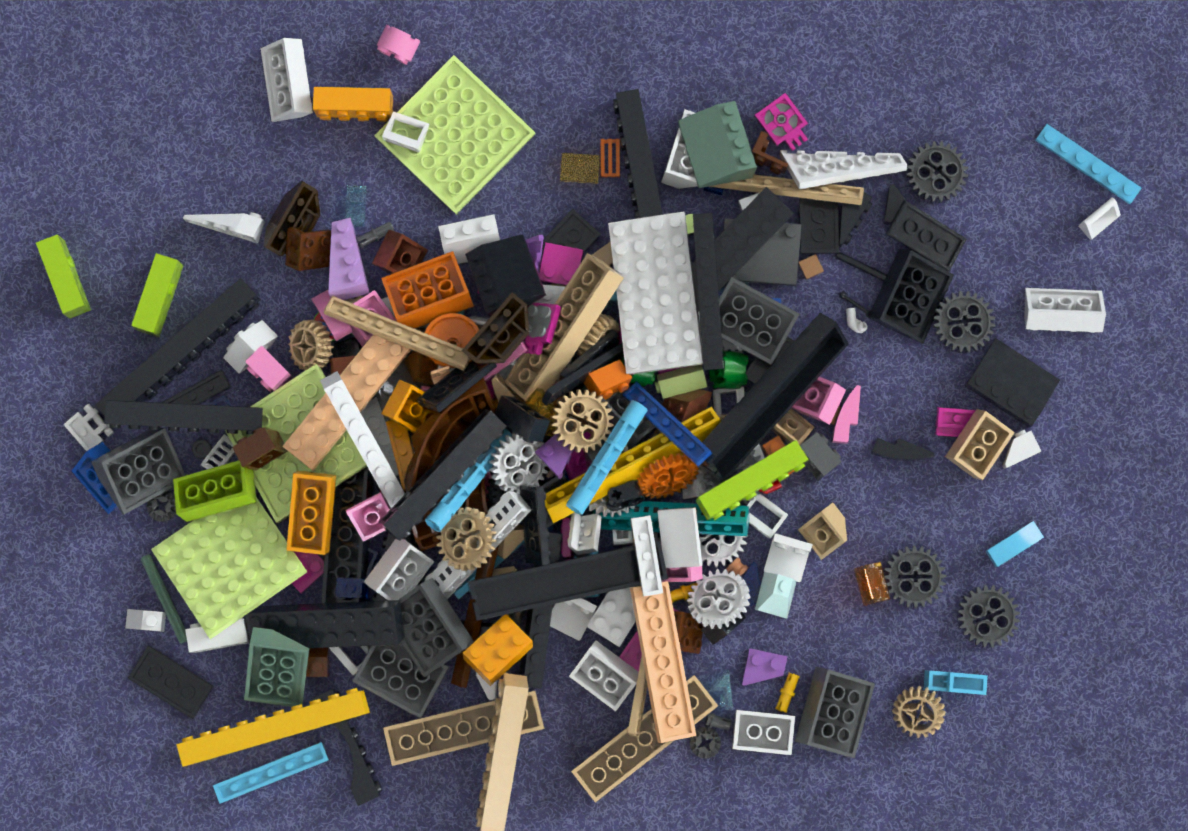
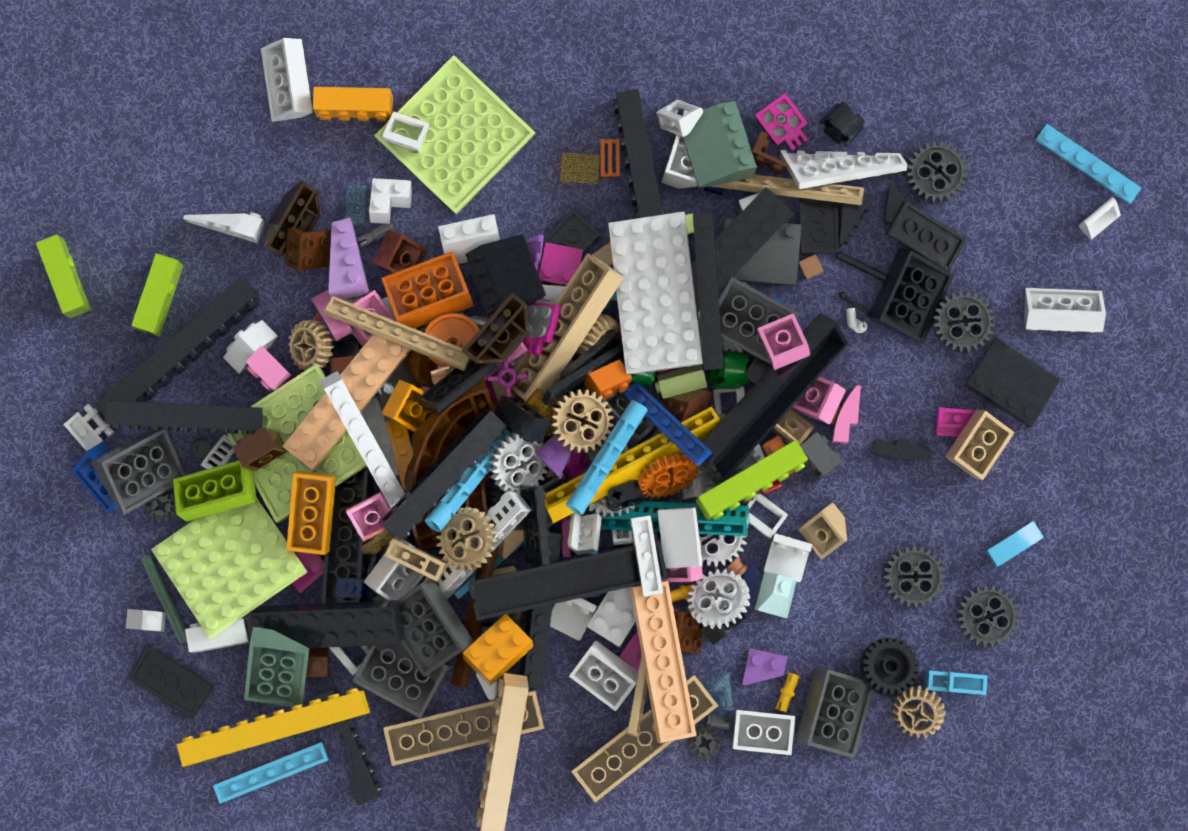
black tile [161,370,231,404] -> none
bright pink brick [377,24,420,65] -> none
clear orange slope [854,562,890,606] -> none
white slope [1003,430,1041,469] -> none
none -> clear yellow plate [360,530,395,555]
none -> white brick [369,178,412,224]
none -> tan slope [384,538,448,581]
none -> magenta brick [487,359,527,397]
none -> white tile [656,100,703,137]
none -> bright pink brick [757,313,810,370]
none -> black brick [820,102,865,147]
none -> black wheel [859,637,919,696]

